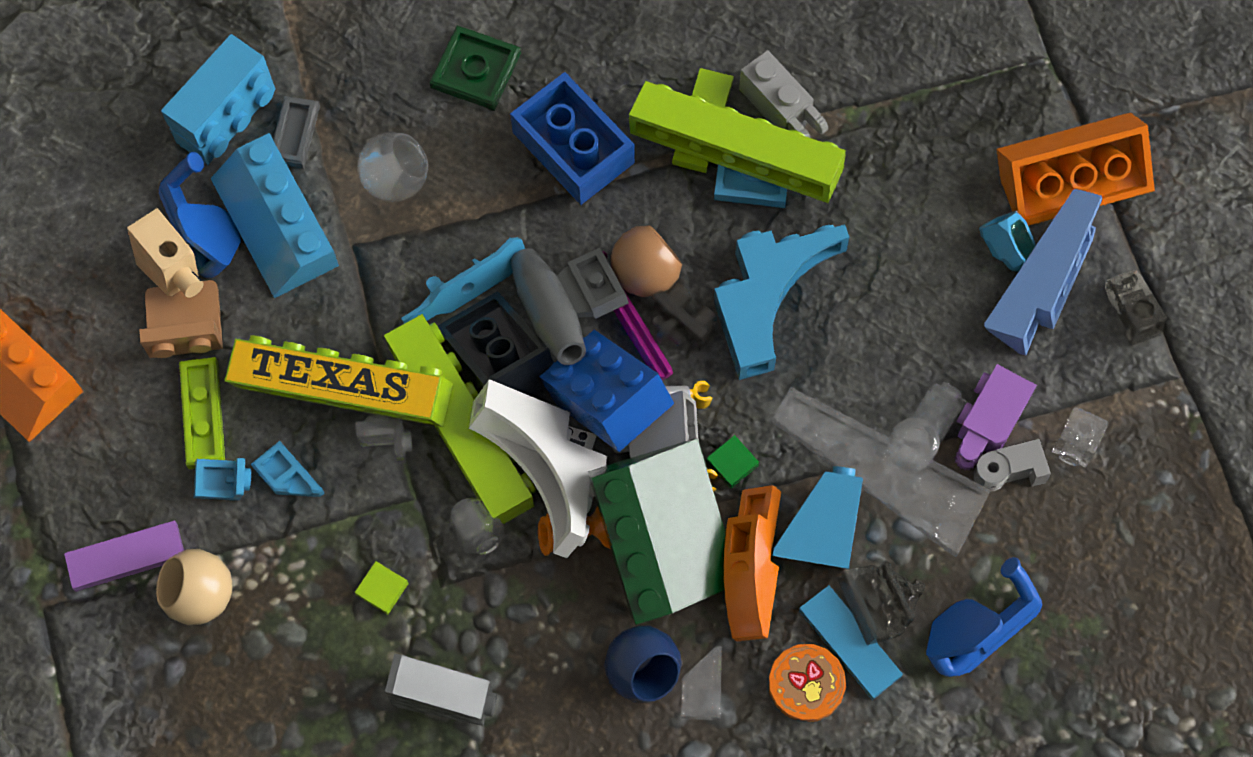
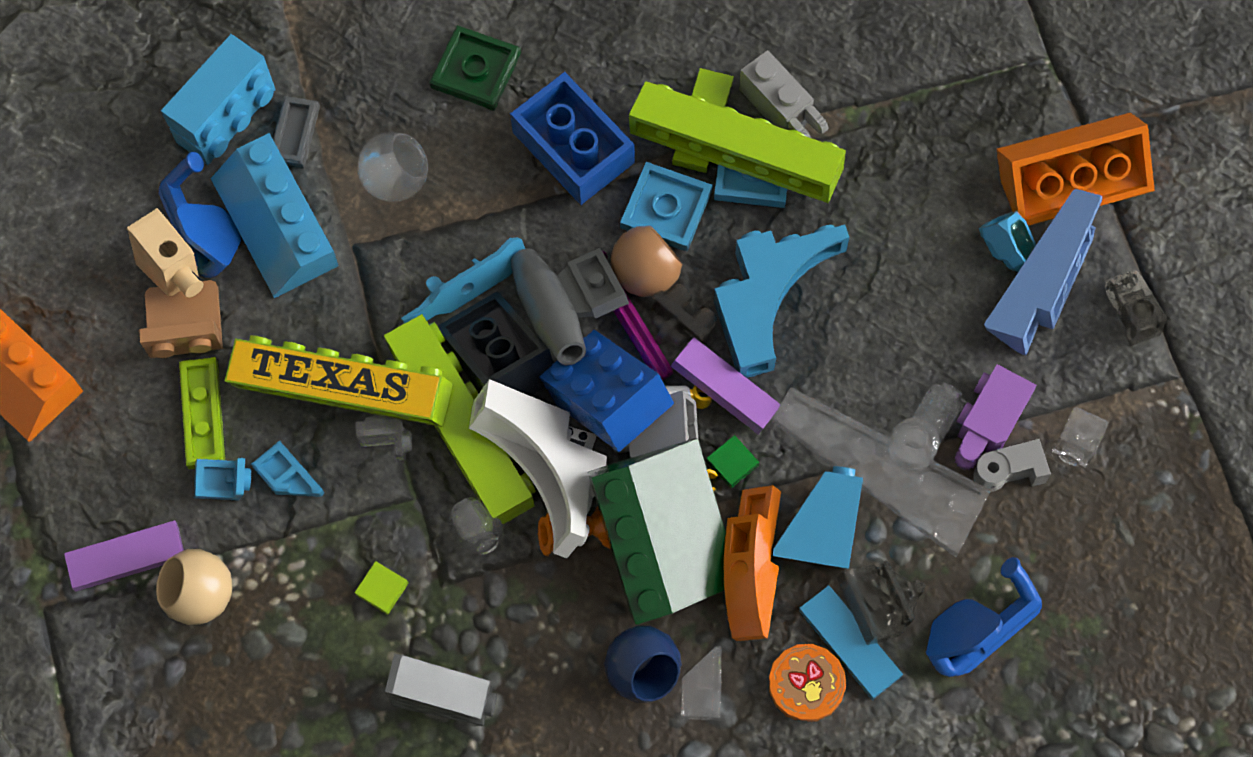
none -> dark azure plate [620,162,713,252]
none -> medium lavender tile [671,337,781,435]

